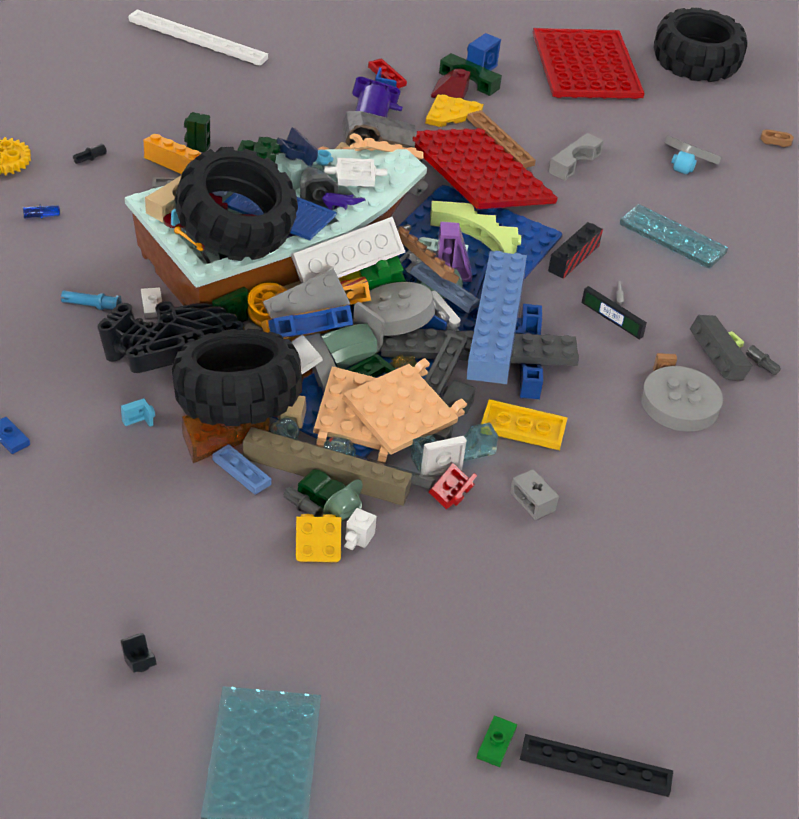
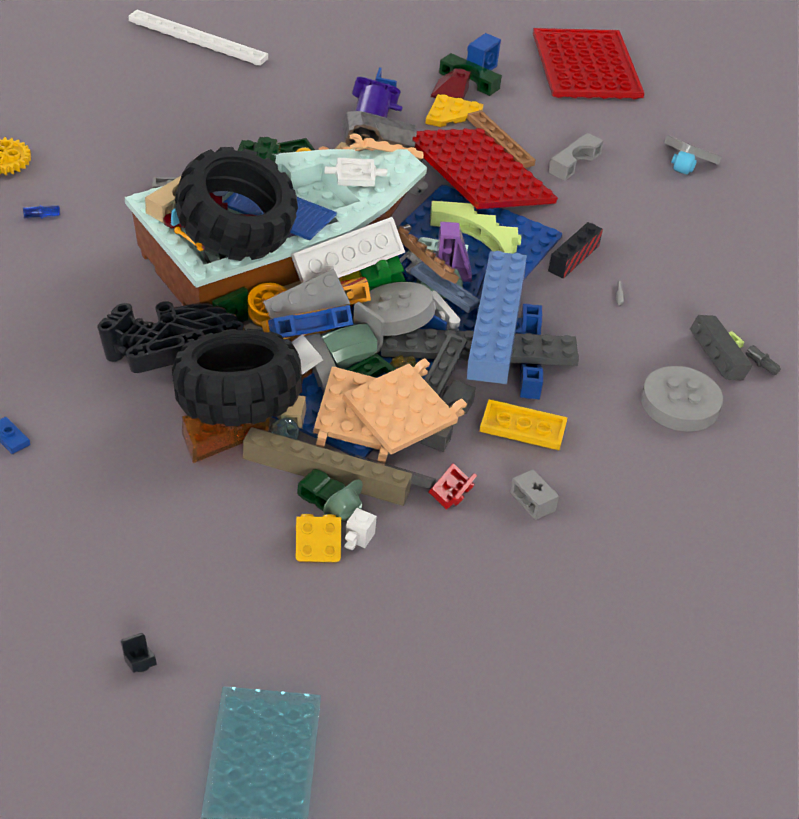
dark azure pin [61,290,122,310] -> none
black axle [73,144,107,164] -> none
medium azure bracket [121,398,155,427] -> none
white plate [141,287,162,318] -> none
light orange brick [143,134,201,174] -> none
dark green brick [184,112,211,153] -> none
medium blue plate [212,444,272,495] -> none
dark blue bracket [277,127,318,167] -> none
dark grey axle [283,487,323,517] -> none
dark grey cone [300,167,338,209] -> none
medium azure plate [315,150,333,166] -> none
dark purple piece [322,193,366,210] -> none
clear light blue head [323,436,356,456] -> none
red plate [368,58,407,89] -> none
clear light blue arch [411,422,498,471] -> none
white tile [420,436,467,477] -> none
green plate [477,715,517,767] -> none
black plate [520,734,673,797] -> none
tile [581,286,647,340] -> none
clear light blue plate [620,204,728,269] -> none
black tyre [653,7,748,82] -> none
medium nougat plate [653,353,677,371] -> none
medium nougat plate [760,129,794,147] -> none

